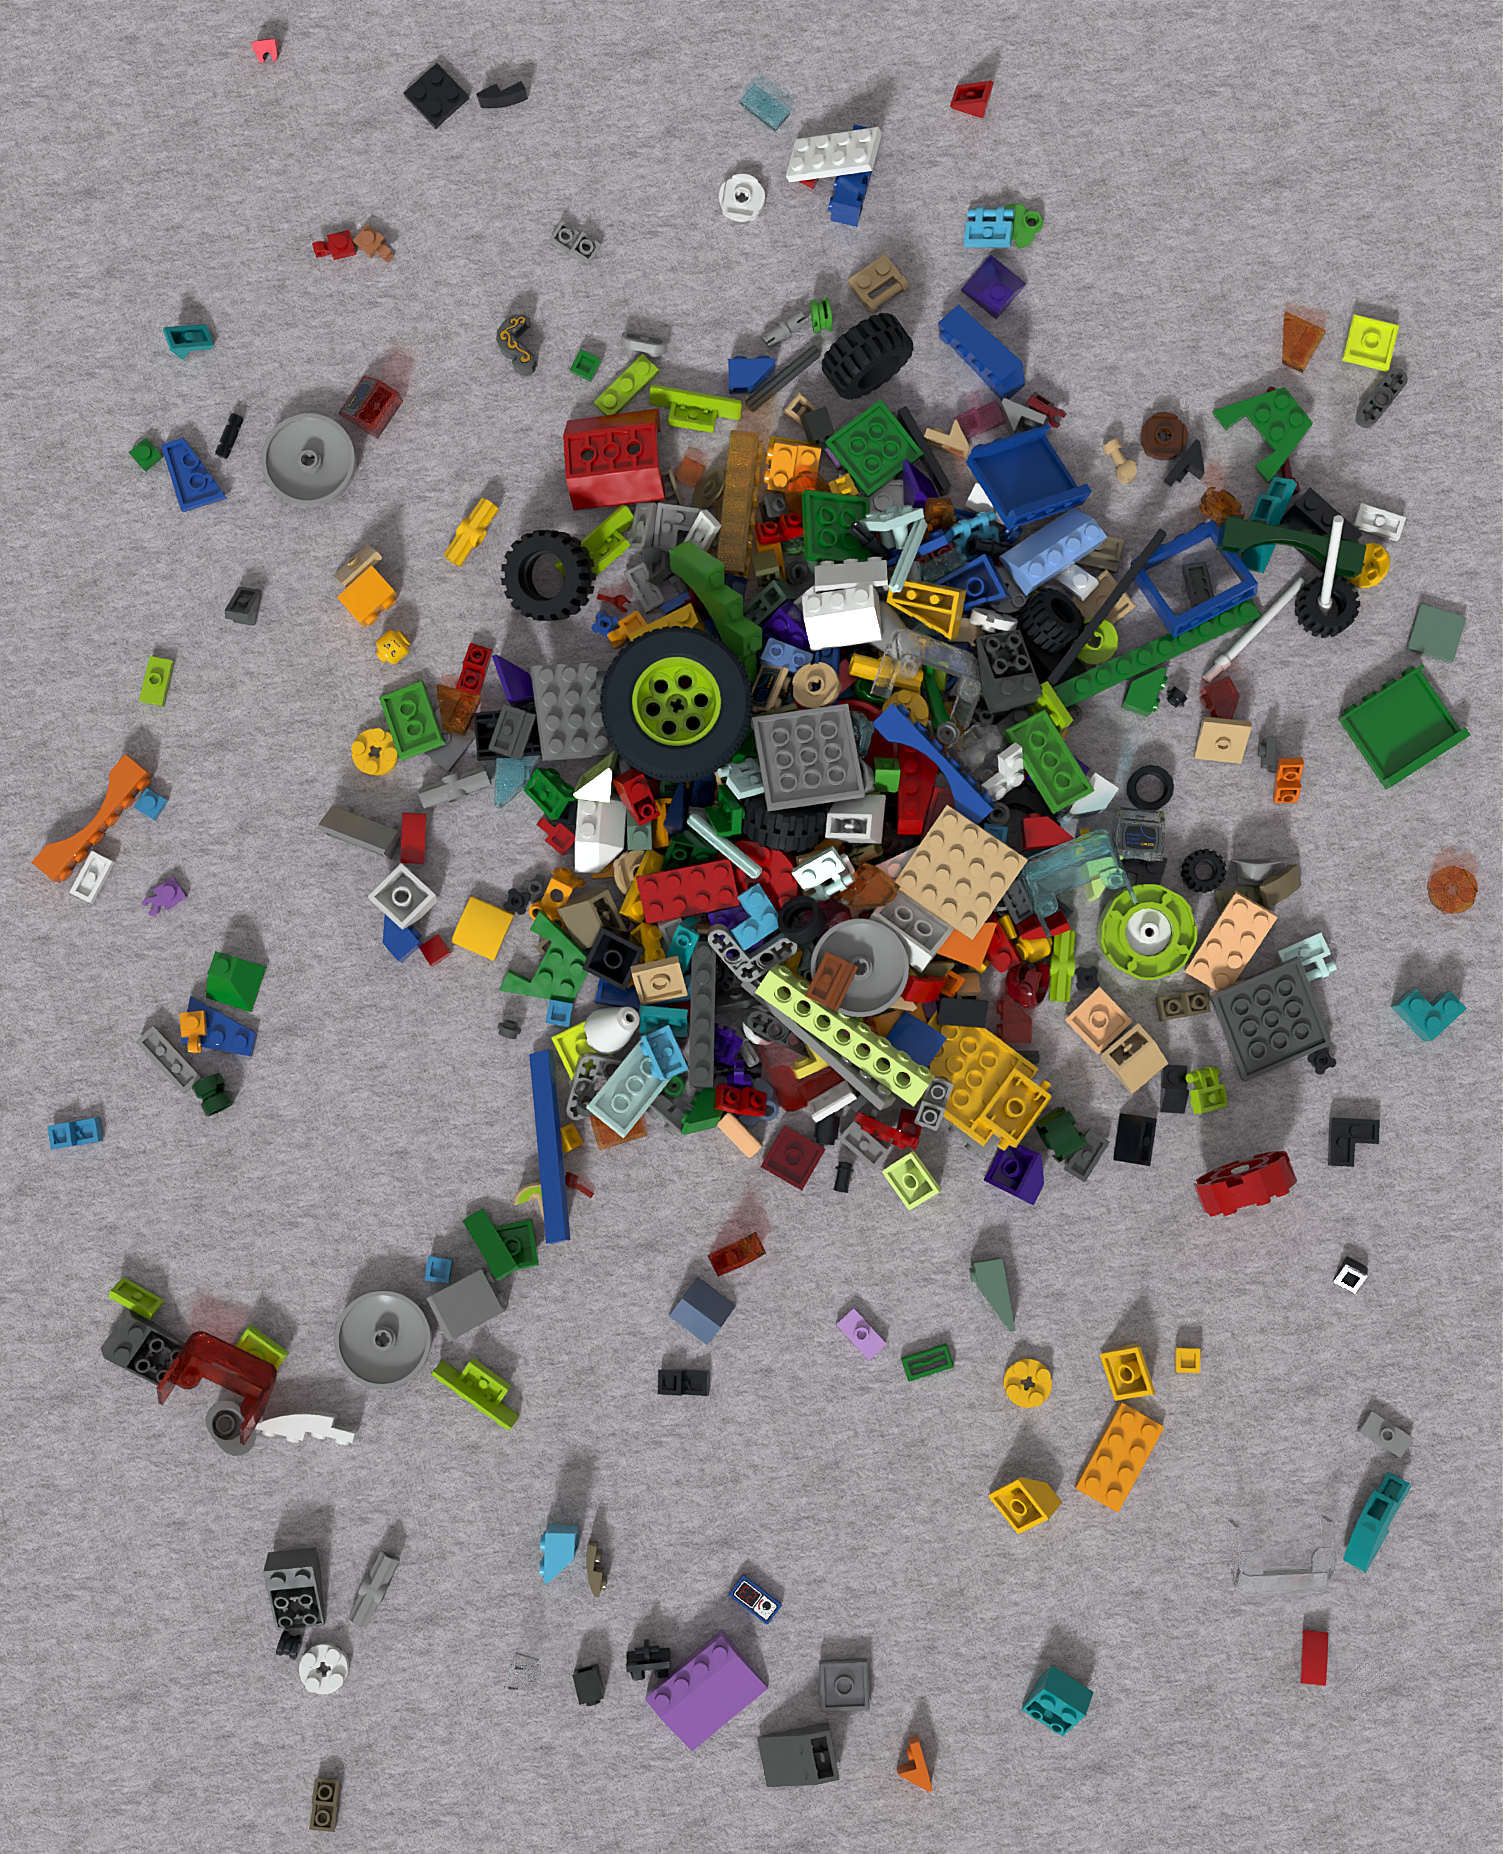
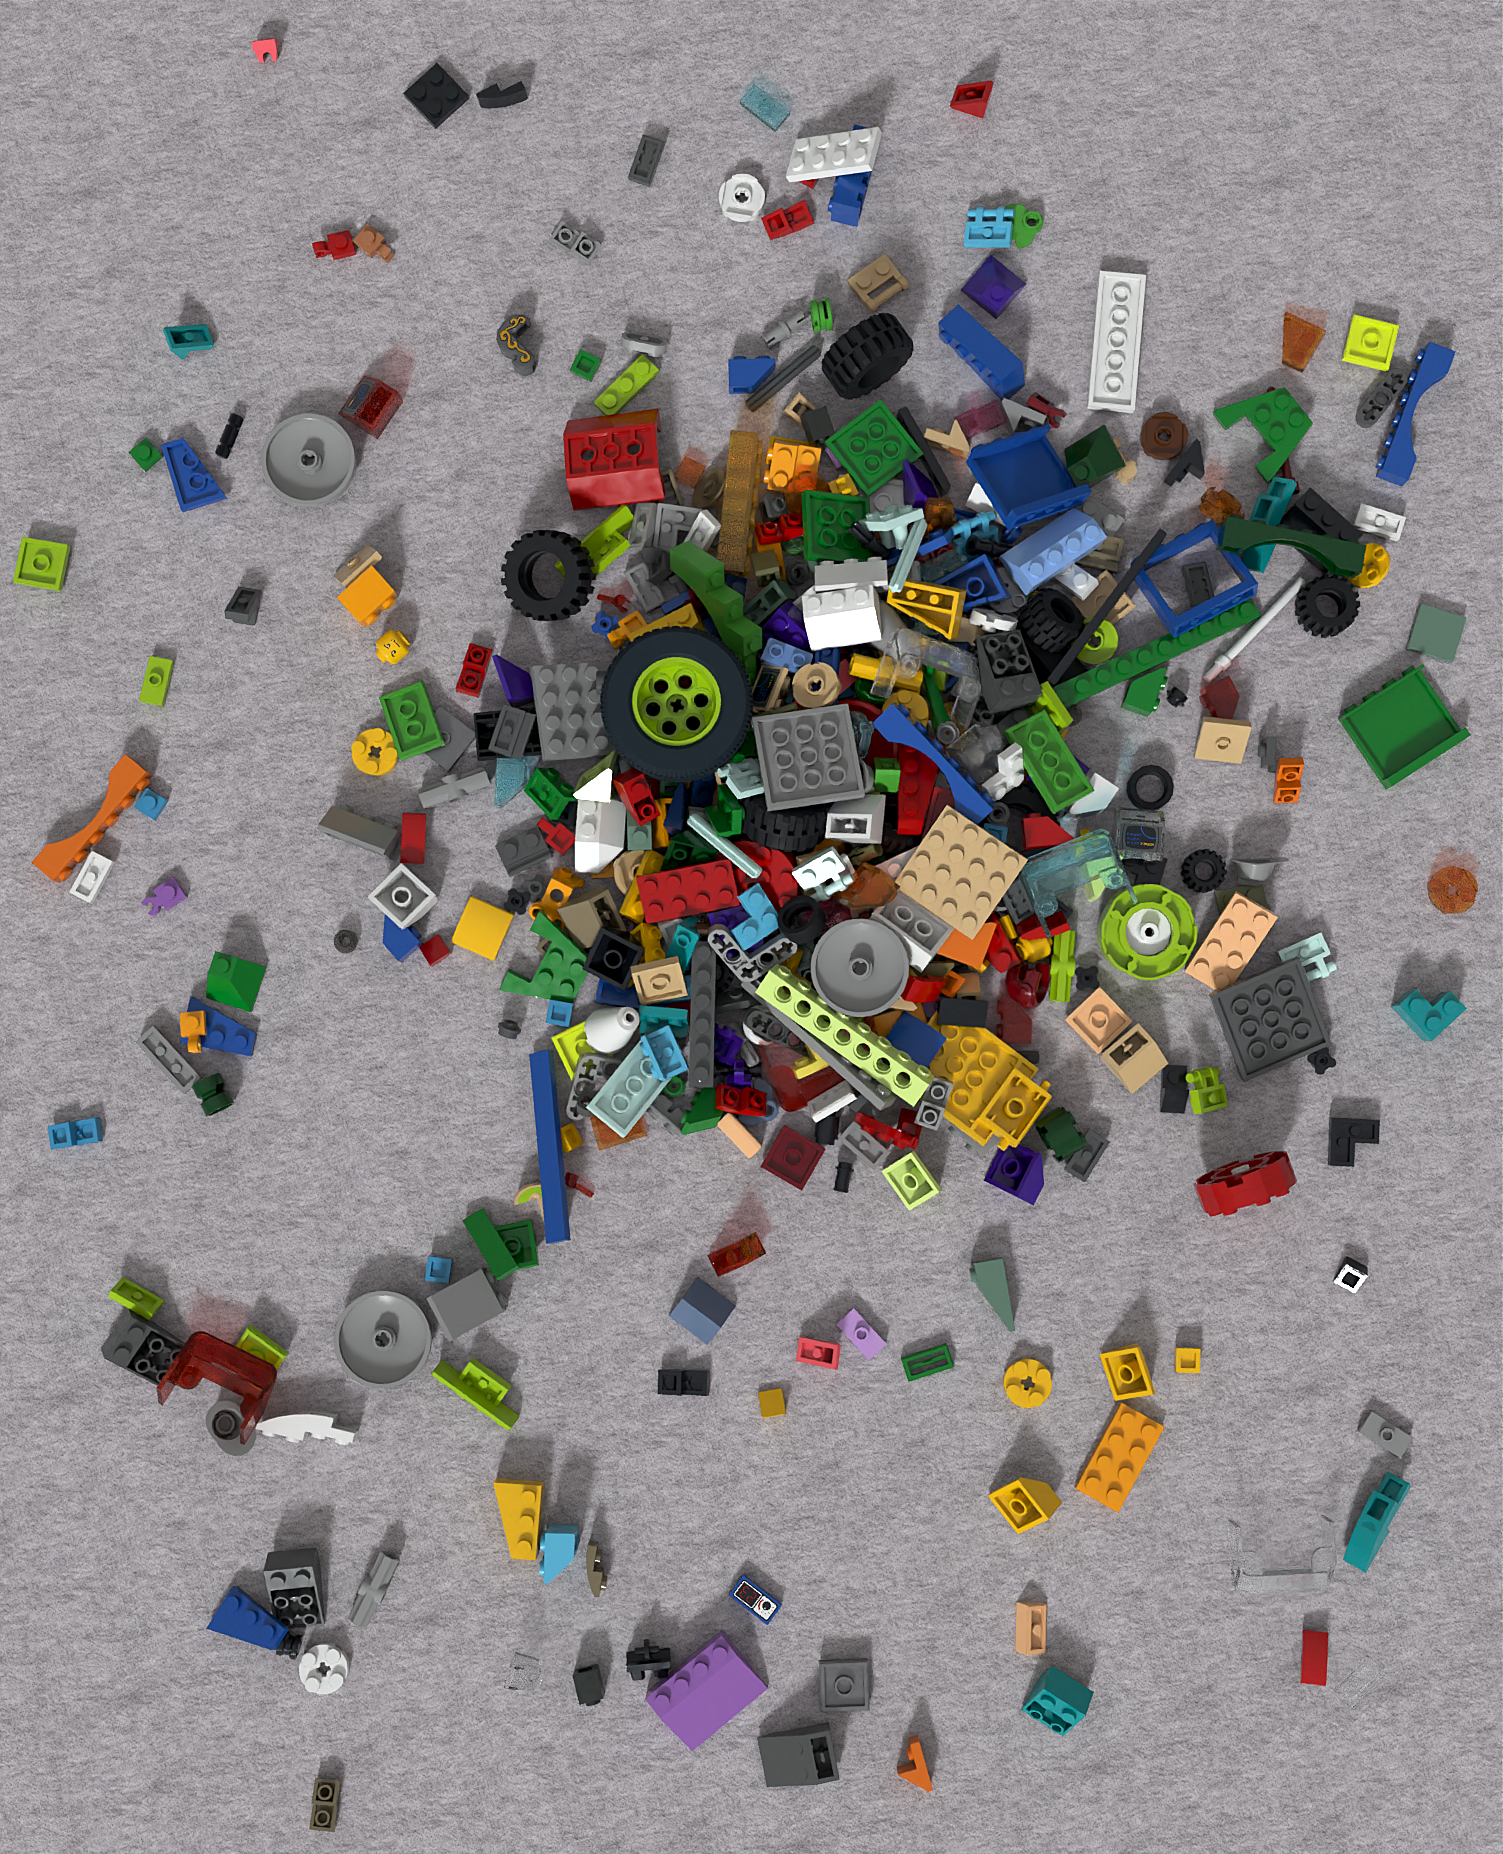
clear orange wing [437,684,481,736] -> none
yellow piece [443,498,499,568] -> none
lime bracket [649,385,742,433] -> none
dark orange plate [805,952,858,1012] -> none
black panel [1113,1113,1157,1166] -> none
dark tan slope [1155,989,1211,1021] -> none
dark tan slope [1259,864,1302,907] -> none
white bar [1317,515,1344,617] -> none
none -> lime plate [13,537,71,592]
none -> blue wing [206,1586,289,1650]
none -> clear smoke plate [334,930,358,953]
none -> yellow wedge [493,1477,544,1560]
none -> dark grey plate [495,826,553,877]
none -> dark grey plate [628,135,665,187]
none -> yellow slope [758,1388,786,1418]
none -> red slope [761,200,815,240]
none -> coral slope [796,1337,841,1370]
none -> light nougat slope [1015,1602,1047,1655]
none -> dark green slope [1064,425,1126,488]
none -> light grey plate [1076,496,1125,536]
none -> white plate [1087,271,1146,413]
none -> blue arch [1375,342,1456,486]

